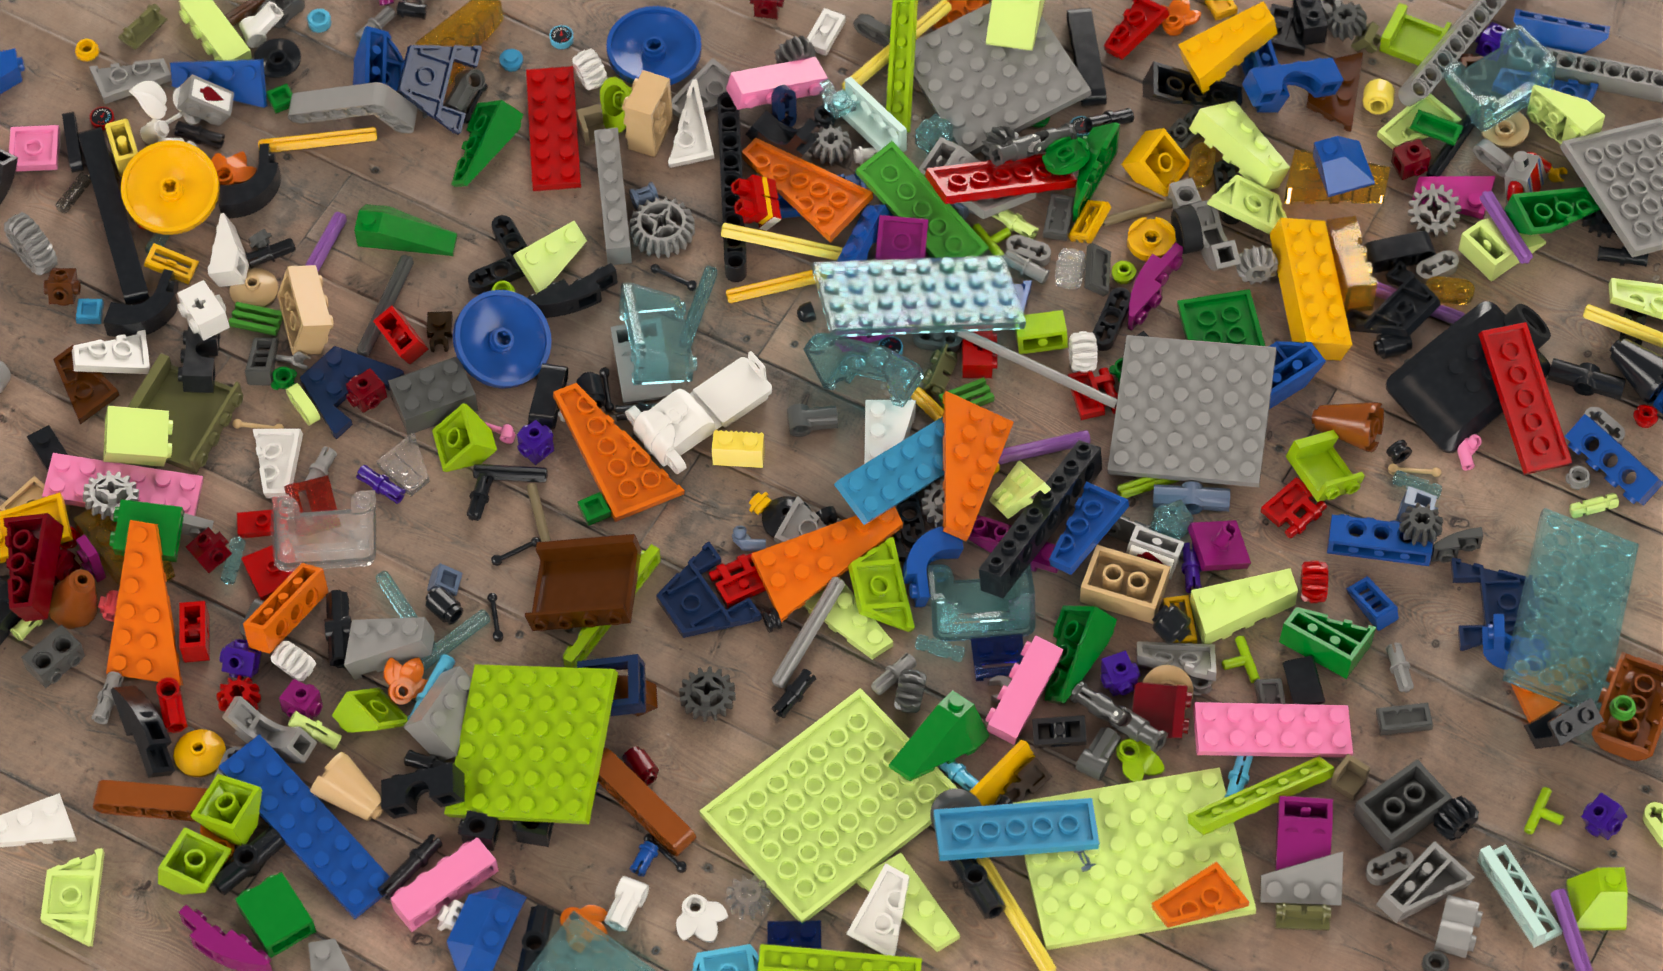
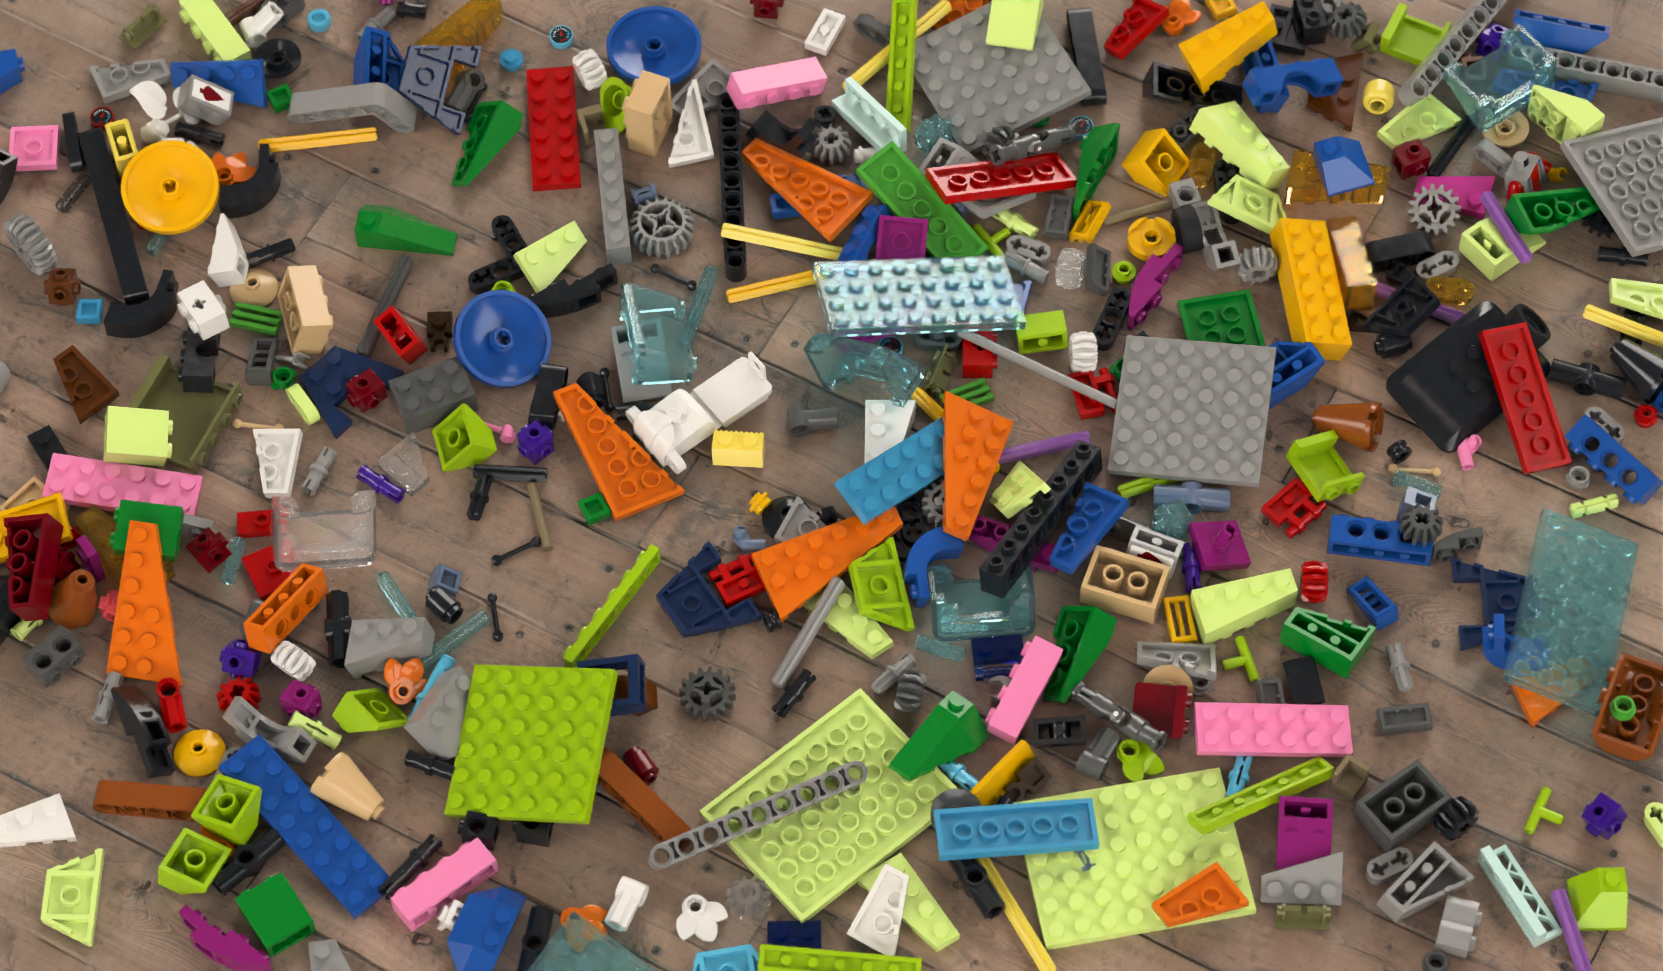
white wing [72,330,150,374] -> none
yellow plate [75,39,99,61] -> none
light grey gear [83,471,139,521] -> none
yellow tile [144,243,199,285] -> none
red brick [179,601,210,663] -> none
dark grey plate [249,229,272,250] -> none
clear red plate [284,475,341,536] -> none
medium lavender axle [305,212,347,271] -> none
black arch [381,763,465,819] -> none
reddish brown panel [525,534,642,631] -> none
blue pin [629,841,659,877] -> none
black hinge [644,834,687,873] -> none
red hips [731,174,782,231] -> none
dark blue beam [772,85,797,128] -> none
dark grey gear [775,35,816,64] -> none
black hinge [797,302,816,323] -> none
clear light blue plate [820,79,856,119] -> none
green tile [1042,137,1091,175] -> none
black pin [1085,108,1134,132] -> none
dark purple brick [1100,651,1140,697] -> none
black head [1152,605,1191,643] -> none
green tile [1410,109,1464,146] -> none
black panel [1524,698,1604,749] -> none
none -> light grey beam [647,760,868,871]

